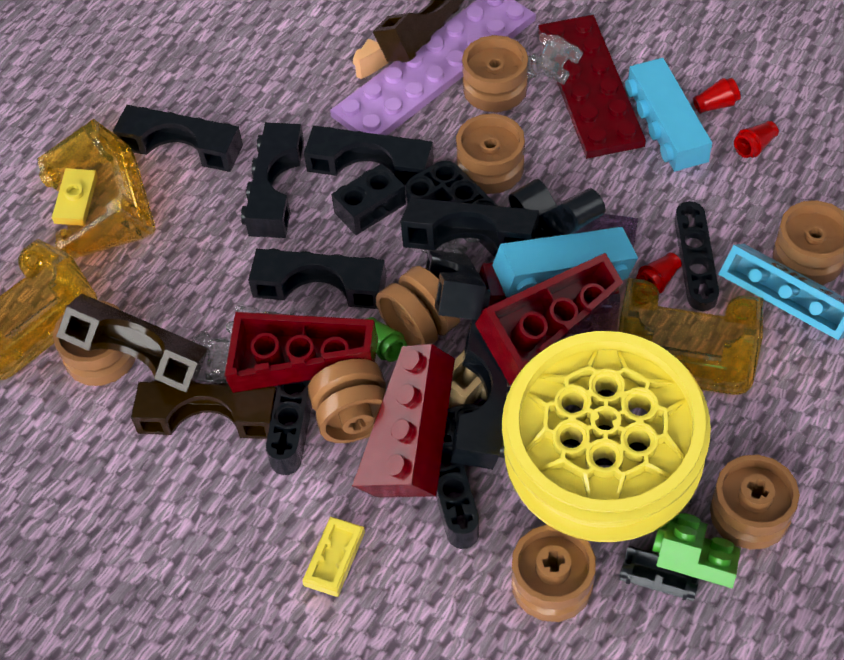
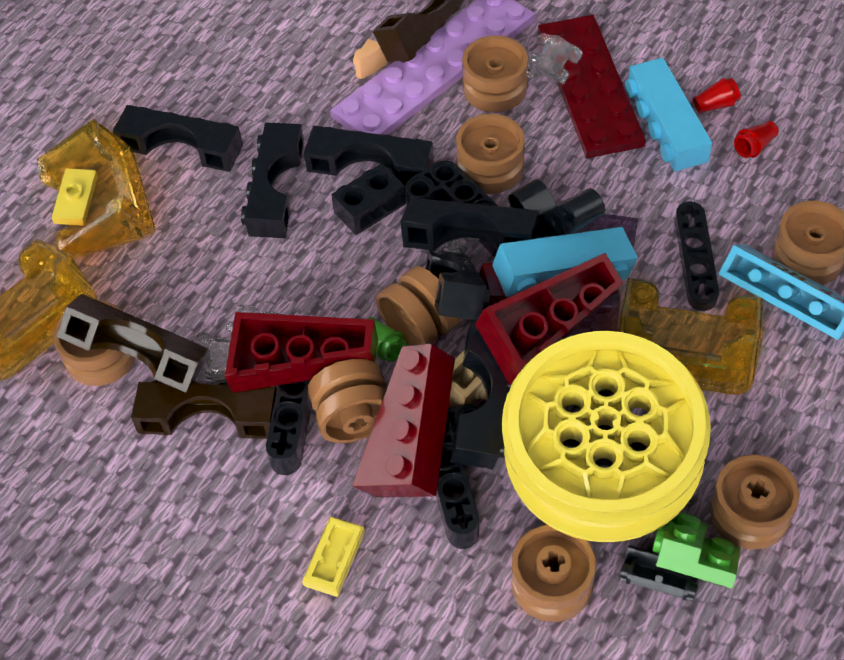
black arch [248,248,387,309] -> none
red cone [636,252,682,295] -> none

